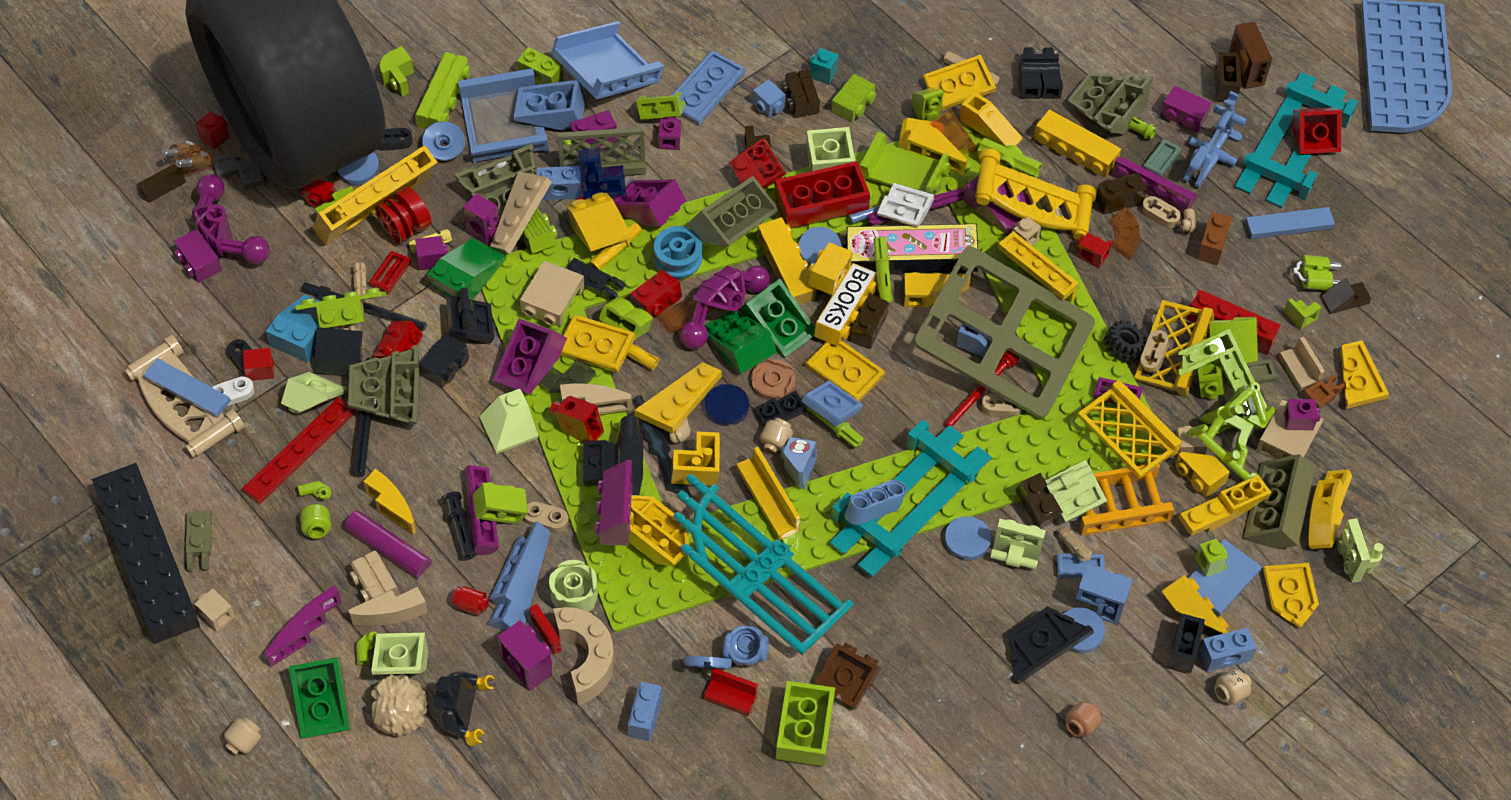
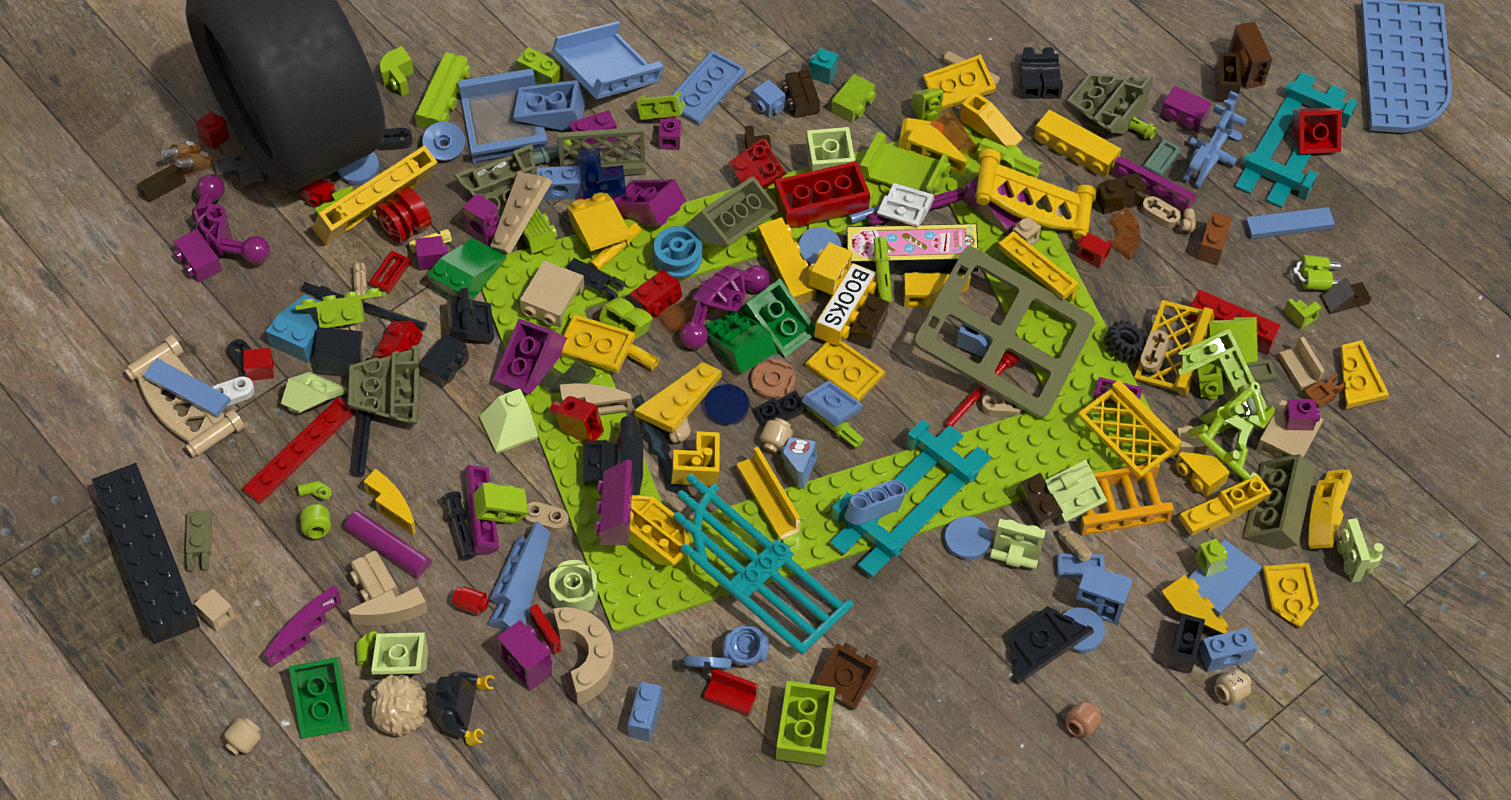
none -> sand green pin [533,144,565,165]

